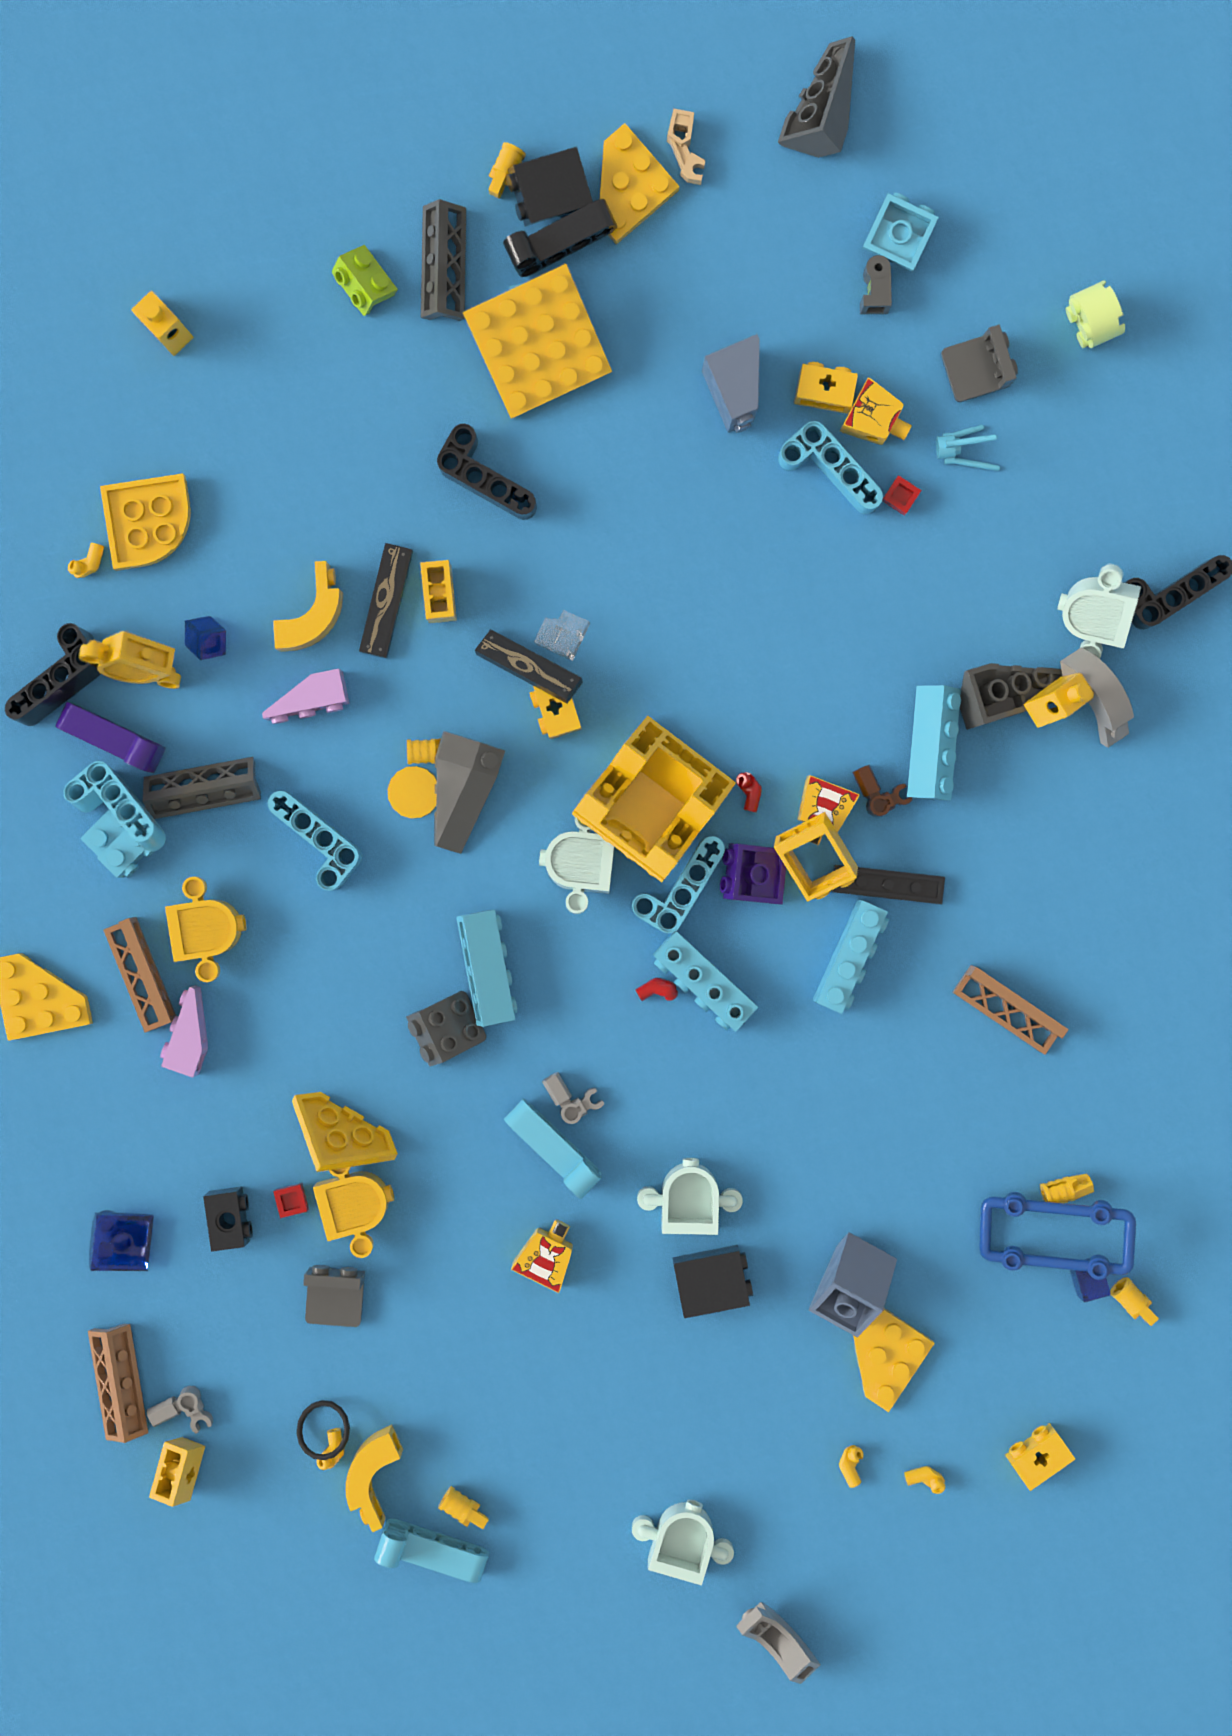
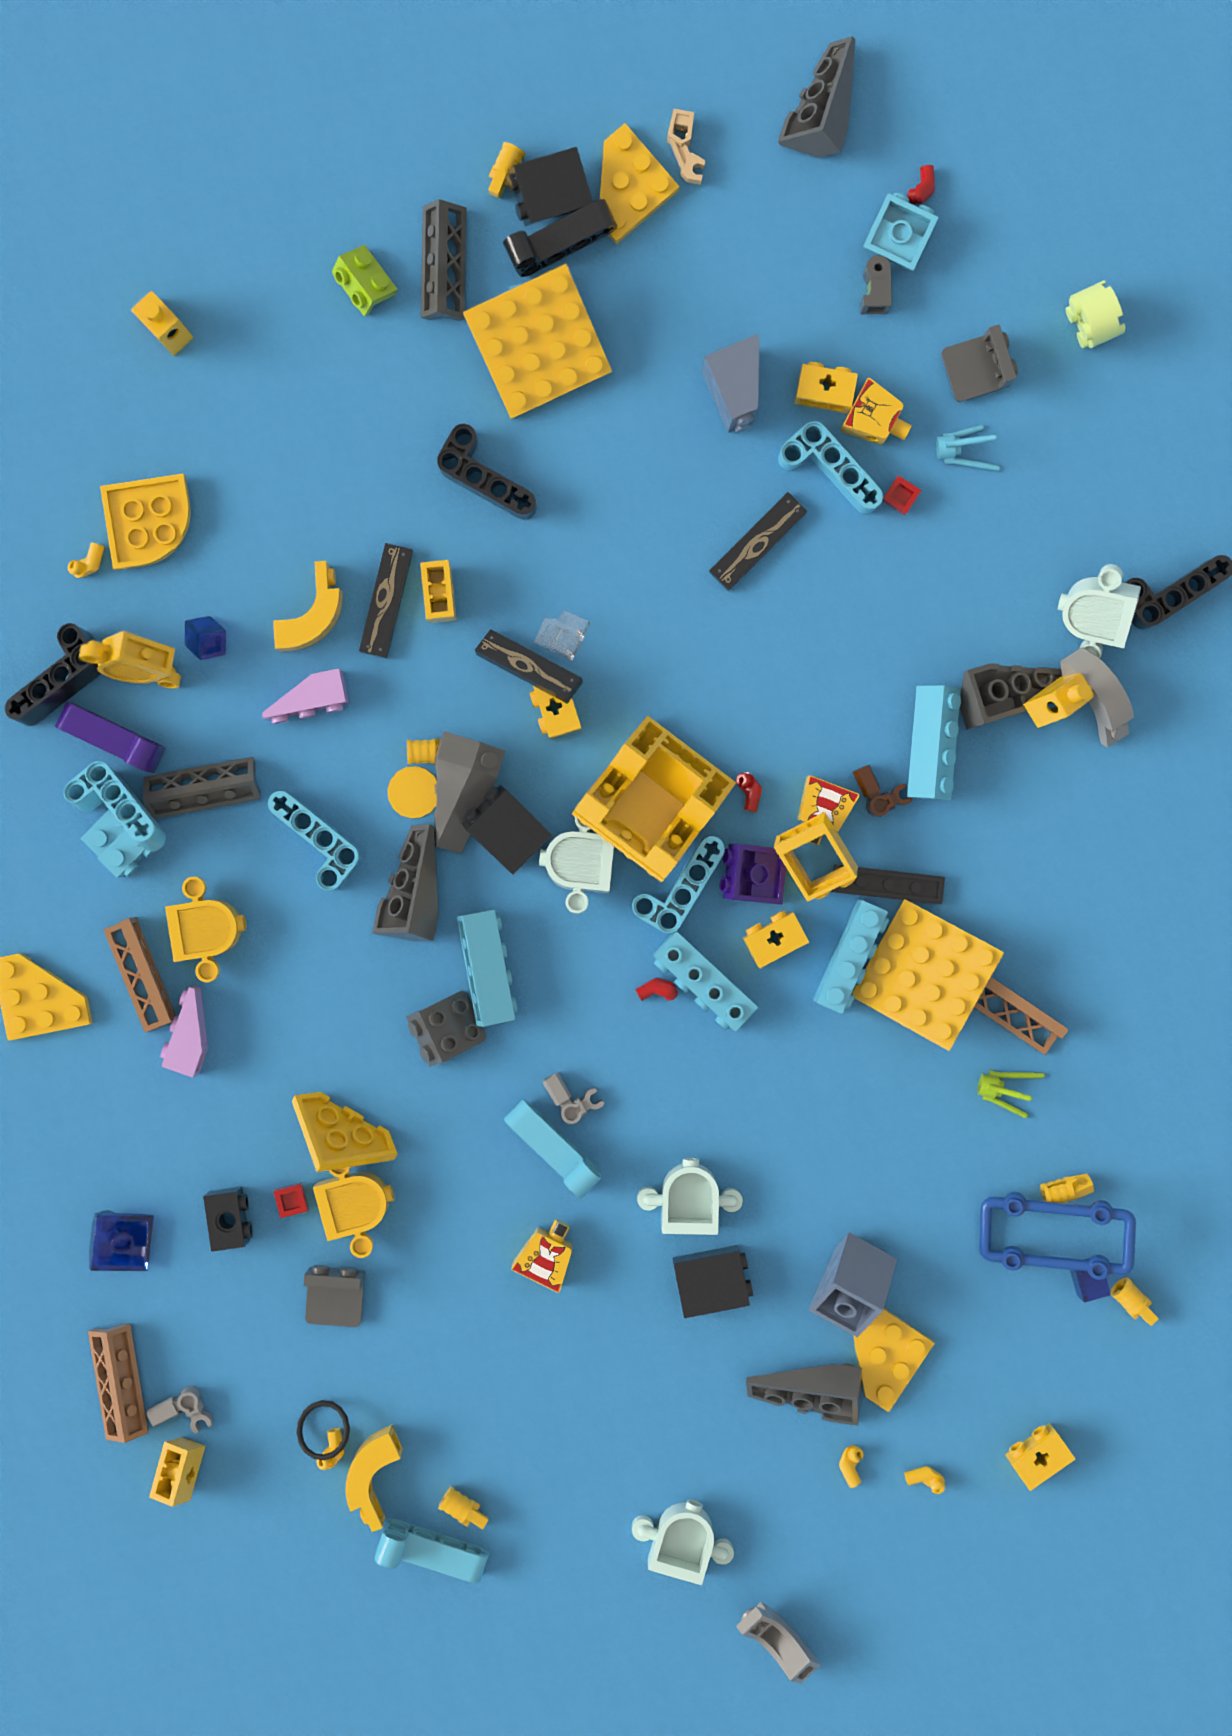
none -> dark grey wedge [372,824,439,941]
none -> black brick [461,784,552,875]
none -> black tile [709,492,808,591]
none -> yellow brick [742,910,809,968]
none -> dark grey wedge [746,1364,862,1426]
none -> yellow plate [852,899,1005,1051]
none -> red arm [907,165,935,204]
none -> lime plant [977,1070,1045,1118]

